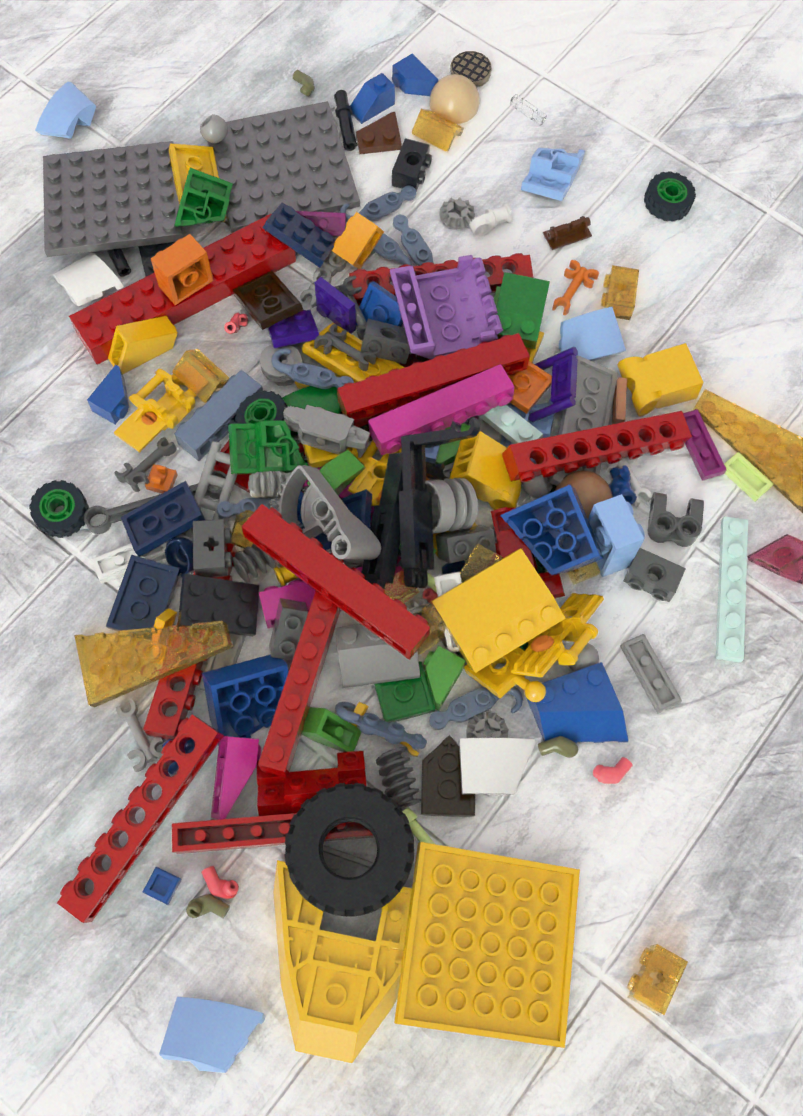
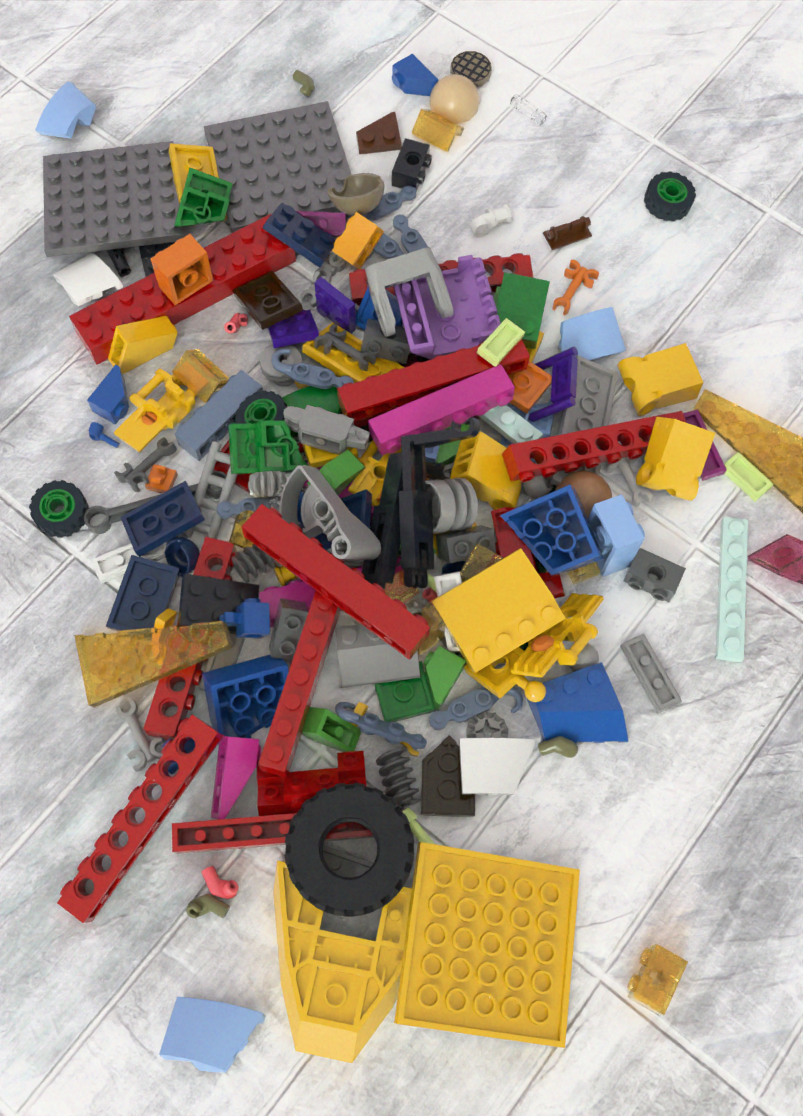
blue tile [143,867,182,905] -> none
dark grey brick [193,519,232,577] -> none
light grey piece [200,114,228,144] -> none
black pin [334,90,357,151] -> none
dark grey bar [335,276,367,340] -> none
blue slope [350,73,395,124] -> none
light grey gear [440,197,475,229] -> none
light blue slope [521,148,585,201] -> none
coral arm [593,757,633,784] -> none
clear yellow brick [600,265,639,320] -> none
blue piece [609,465,637,505] -> none
nougat tile [612,377,627,424] -> none
dark grey piece [647,492,704,547] -> none
none -> blue hand [88,422,120,448]
none -> blue brick [219,598,270,639]
none -> dark tan cylinder [327,173,385,216]
none -> light grey connector [365,247,453,337]
none -> yellowish green tile [477,318,525,367]
none -> yellow piece [636,417,715,501]

